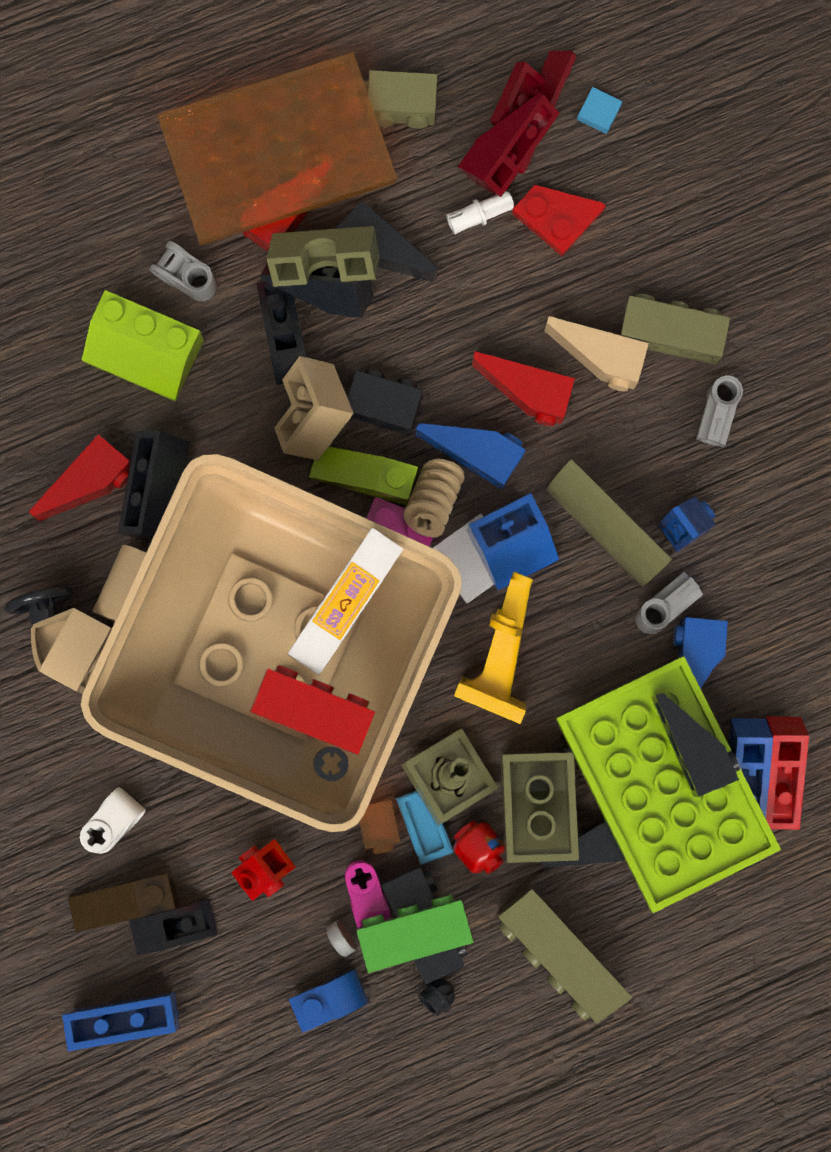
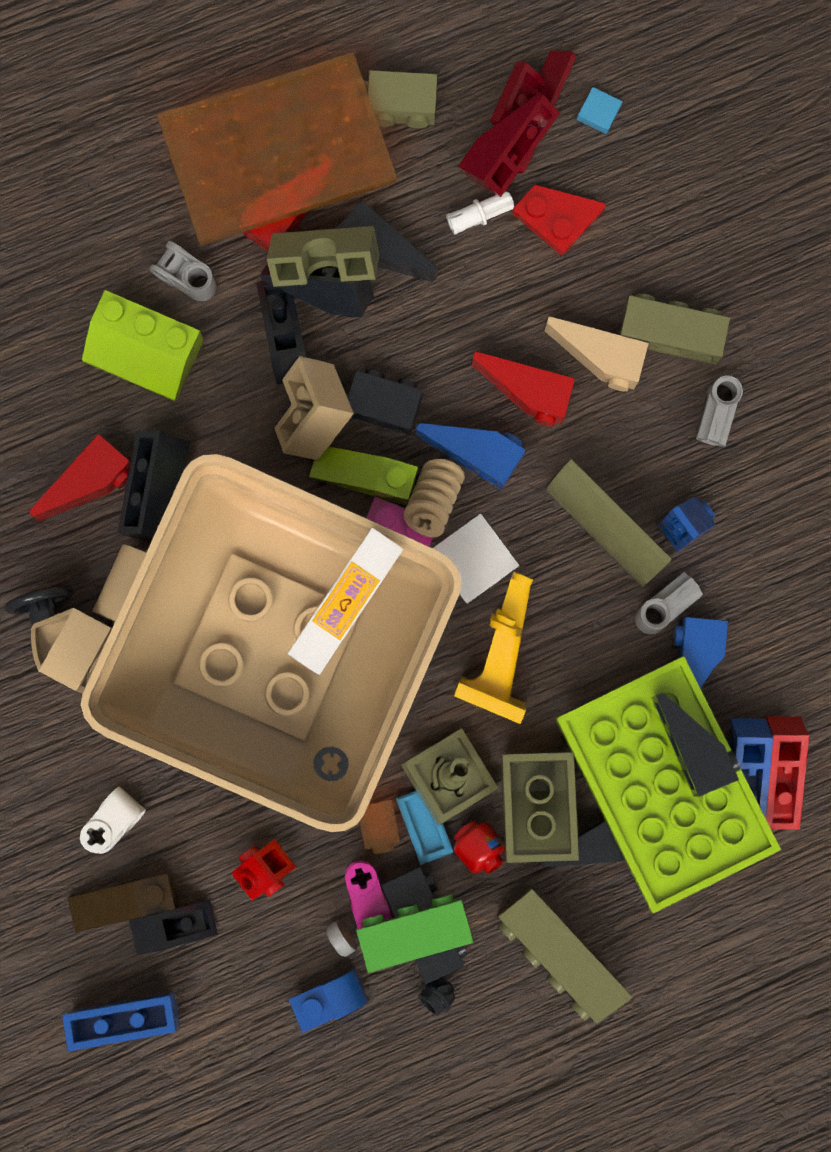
red brick [249,665,375,755] -> none
blue slope [466,493,559,591] -> none

